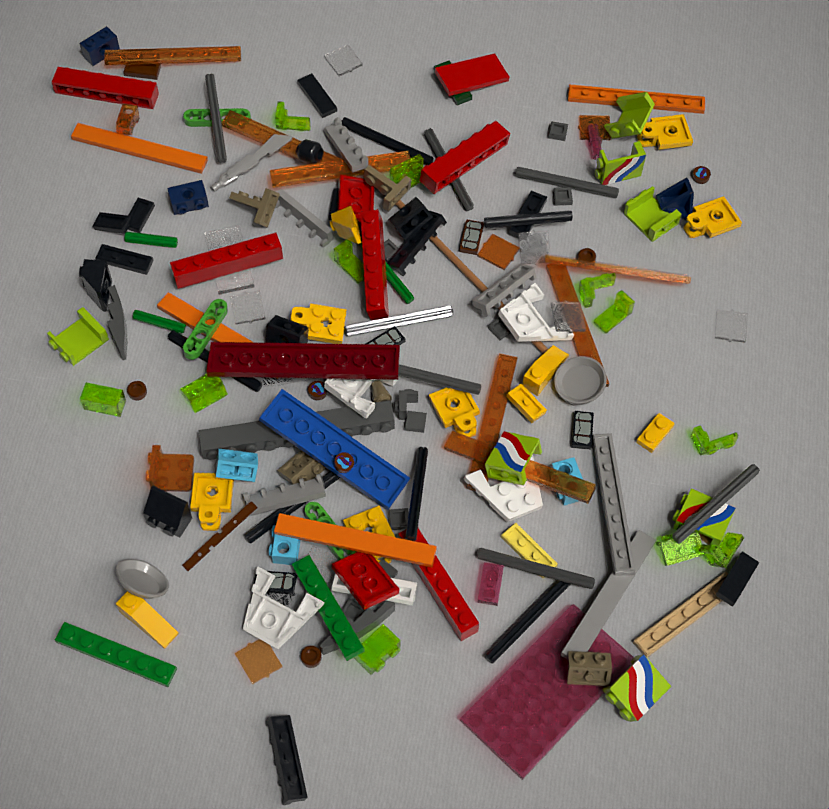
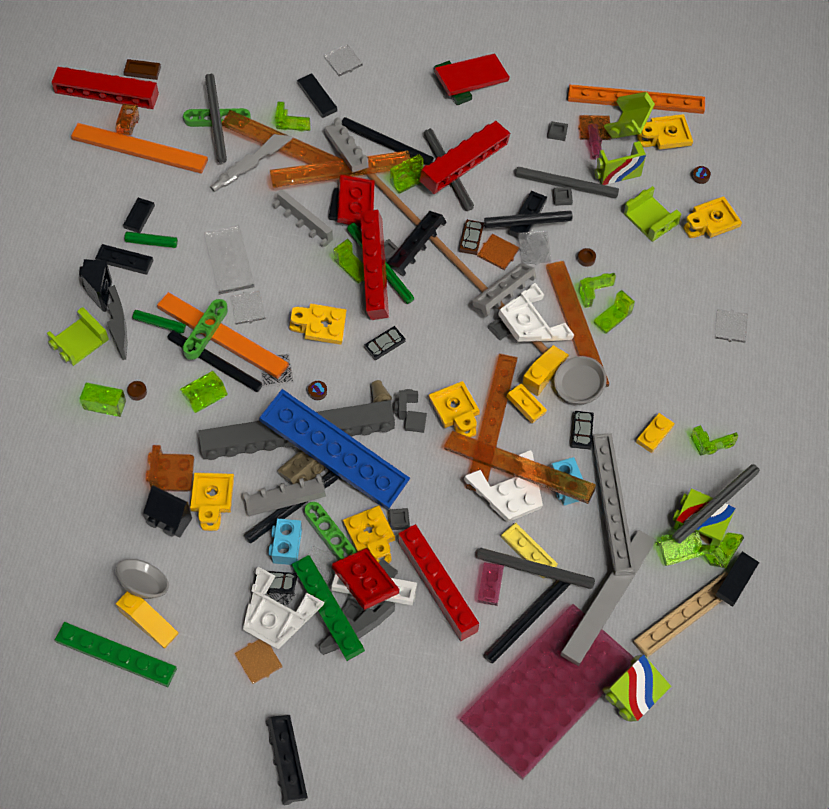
dark blue brick [79,26,120,66] -> none
black tile [93,212,132,234] -> none
clear orange tile [104,46,241,65] -> none
dark blue brick [167,180,209,215] -> none
red brick [170,232,283,289] -> none
reddish brown piece [182,501,257,571] -> none
dark red plate [206,342,400,380] -> none
medium azure brick [216,449,258,482] -> none
dark tan bracket [229,188,280,228] -> none
black brick [266,315,309,343] -> none
orange tile [274,513,437,567] -> none
black head [296,139,324,164] -> none
reddish brown tile [301,646,322,668] -> none
white wing [324,376,401,419] -> none
yellow slope [329,206,361,244] -> none
reddish brown tile [333,452,354,473] -> none
axle [344,305,453,336] -> none
clear neon green brick [354,624,401,675] -> none
dark tan bracket [364,165,412,212] -> none
black brick [388,197,433,240] -> none
dark grey axle [399,364,481,395] -> none
black axle [405,447,428,541] -> none
panel [485,431,542,485] -> none
clear orange tile [544,254,691,284] -> none
clear piece [551,300,586,333] -> none
dark tan bracket [567,651,612,686] -> none
dark blue slope [656,177,694,220] -> none

